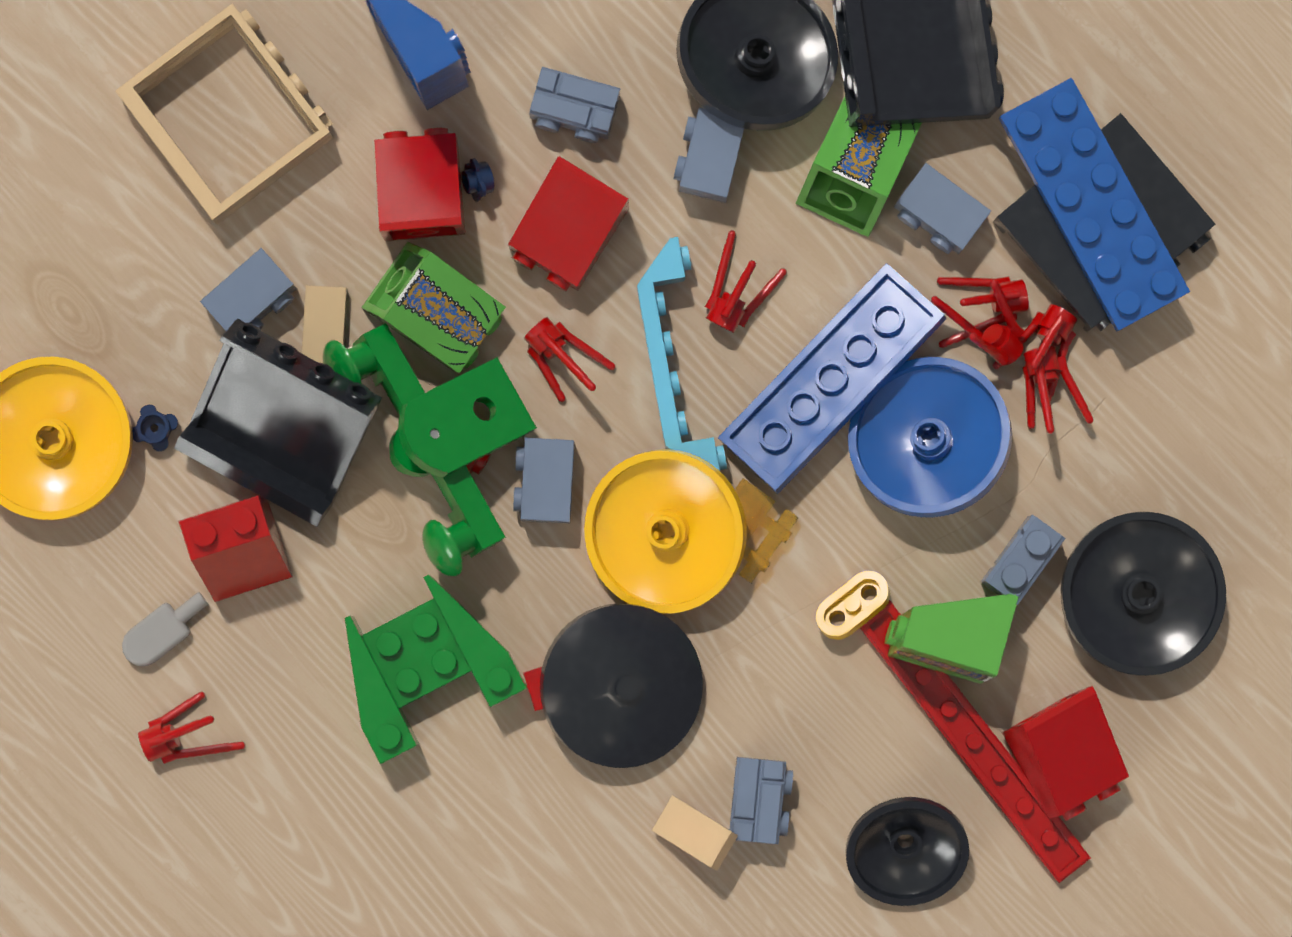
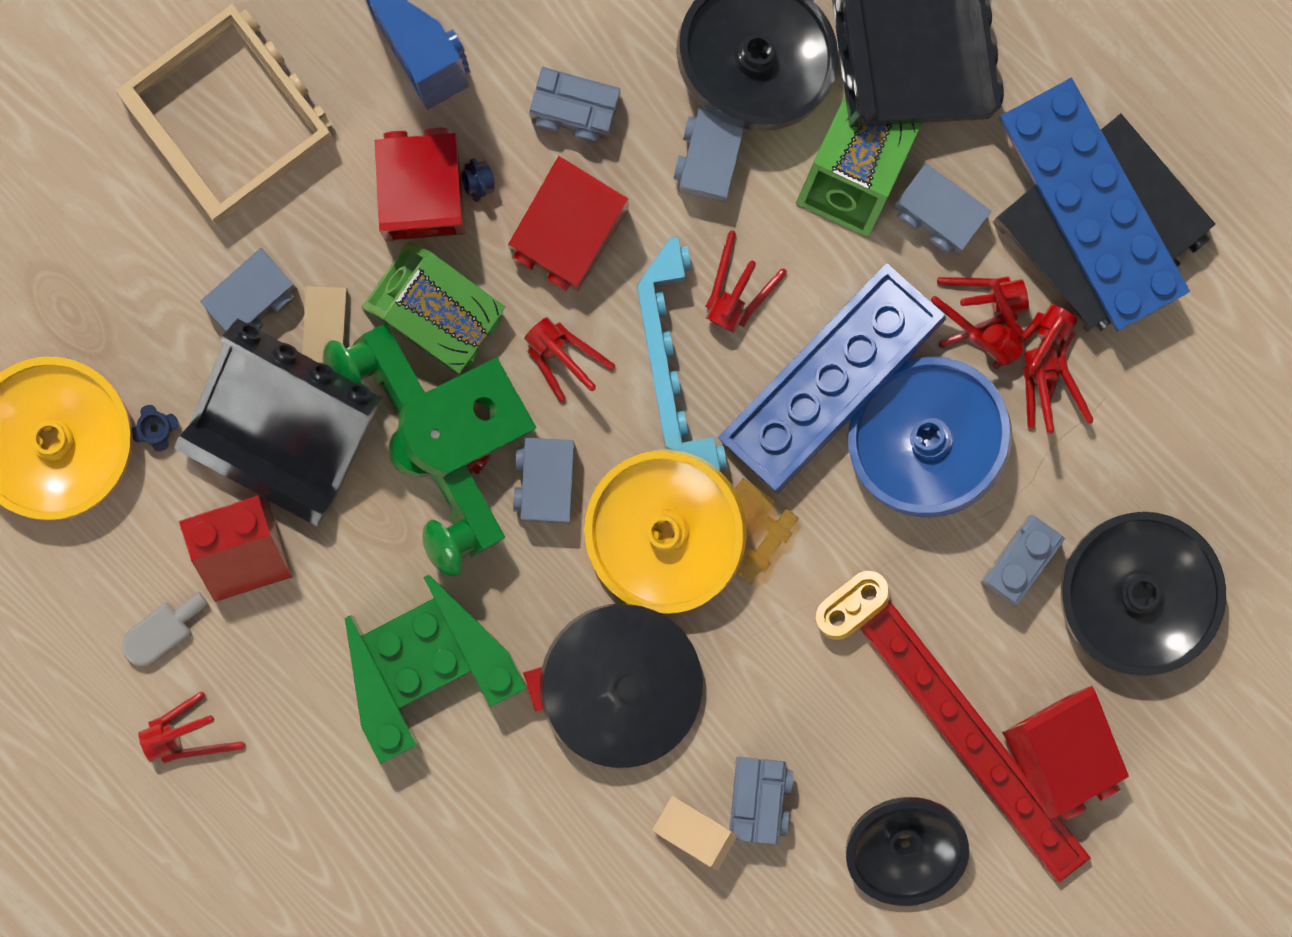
bright green slope [885,594,1019,684] -> none

